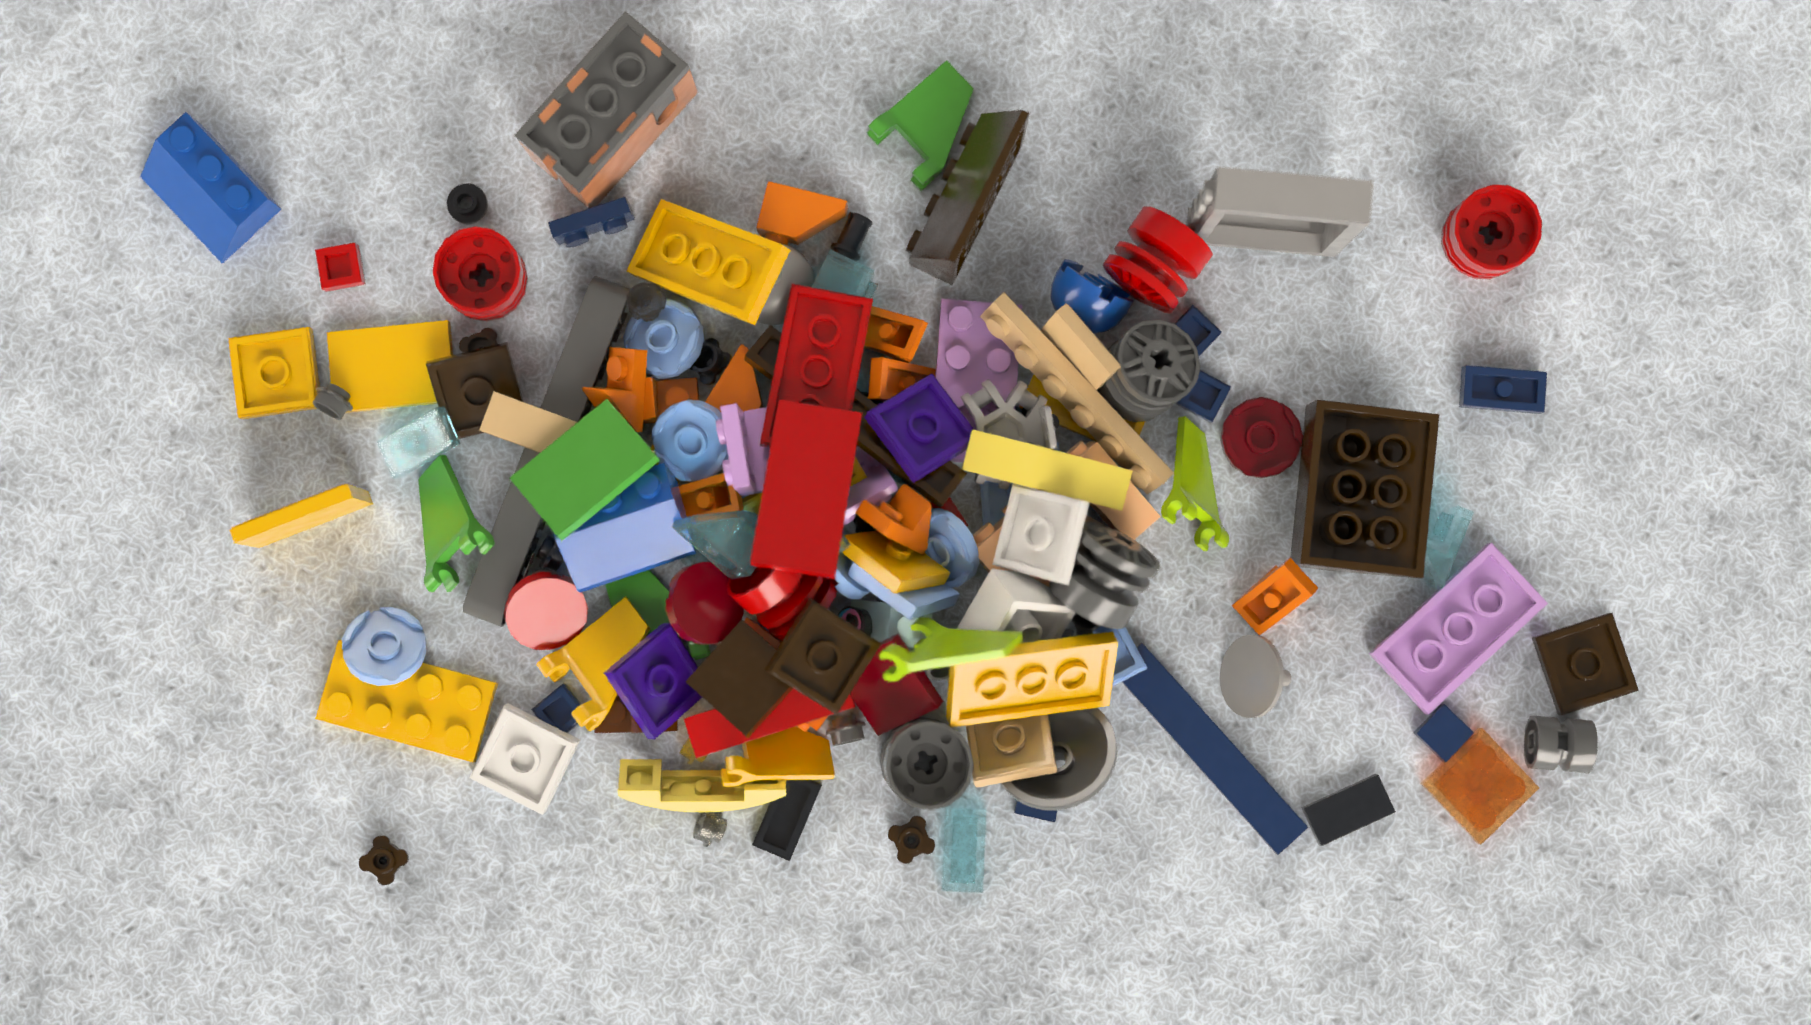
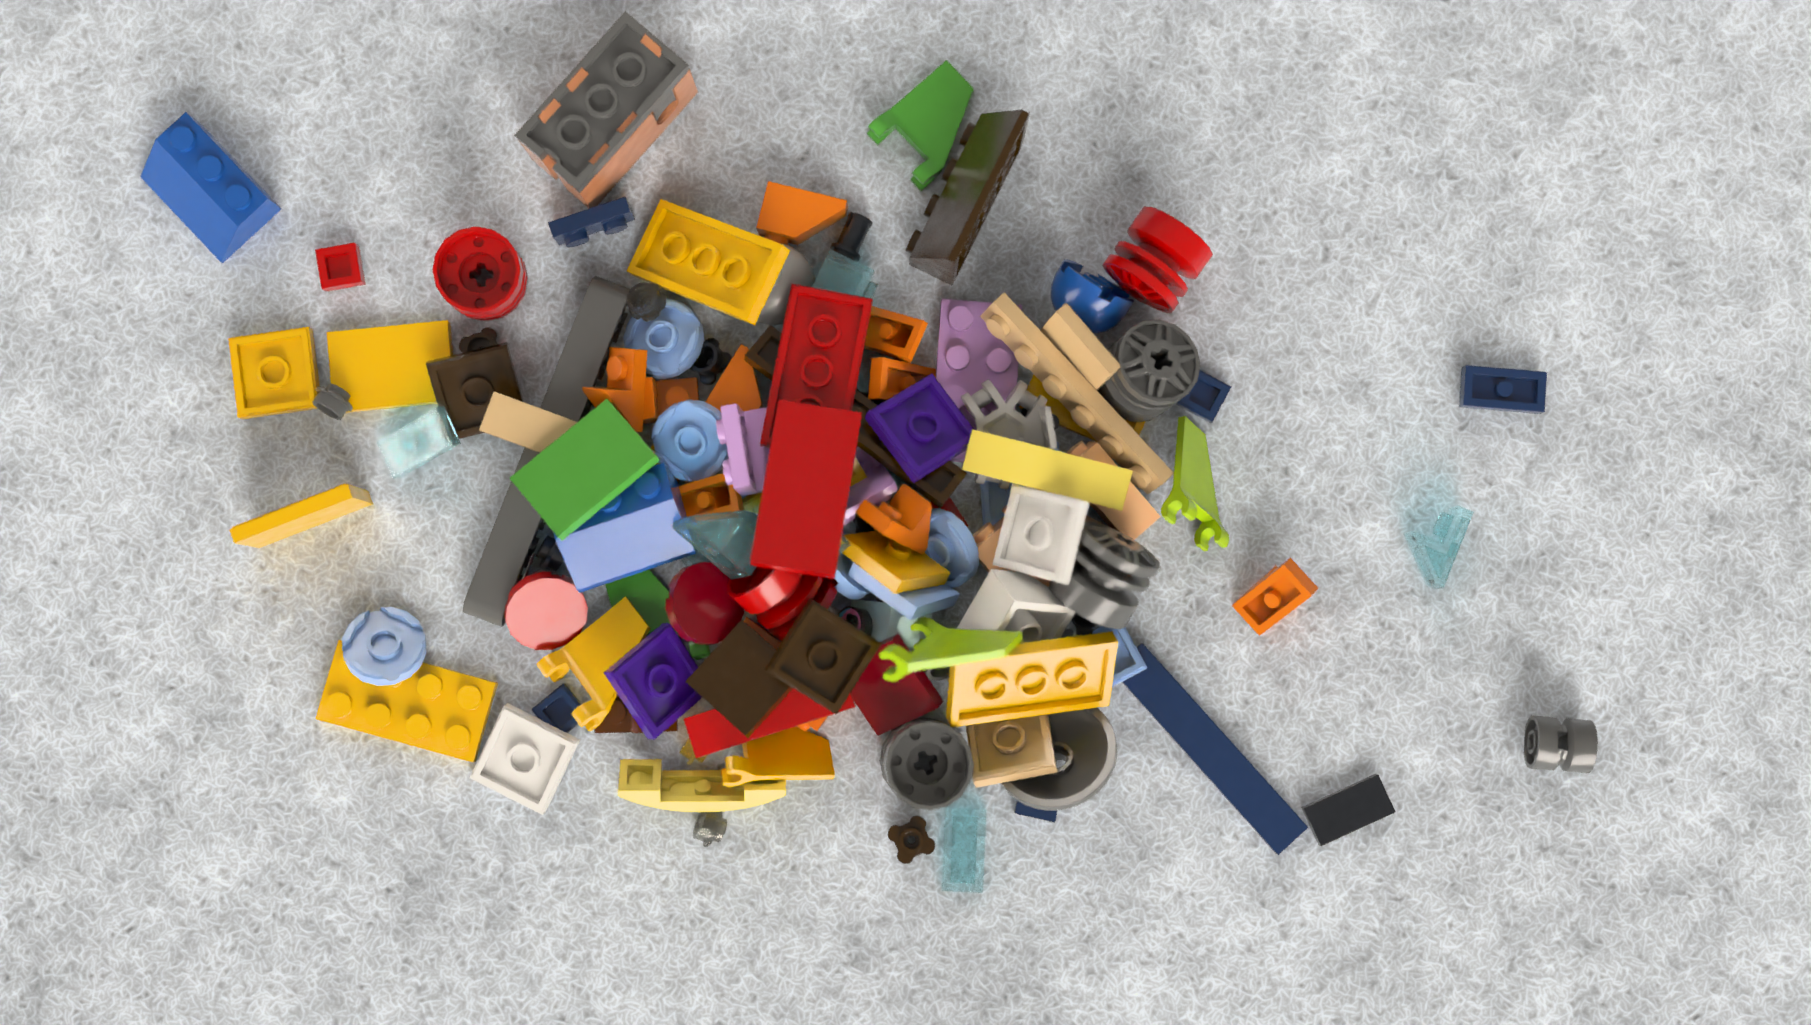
dark brown plate [359,835,409,885] -> none
bright green flag [418,455,495,592] -> none
black plate [447,183,488,224] -> none
black tile [752,779,822,861] -> none
dark grey plate [826,715,866,746] -> none
dark blue tile [1175,305,1222,356] -> none
light grey window [1185,167,1373,257] -> none
dark red tile [1220,397,1303,479] -> none
light grey shield [1220,635,1291,718] -> none
dark brown slope [1290,399,1440,579] -> none
lavender plate [1369,543,1548,714] -> none
dark blue tile [1413,704,1474,762] -> none
clear orange plate [1420,727,1539,845] -> none
red wheel [1441,184,1542,280] -> none
dark brown tile [1532,613,1639,716] -> none

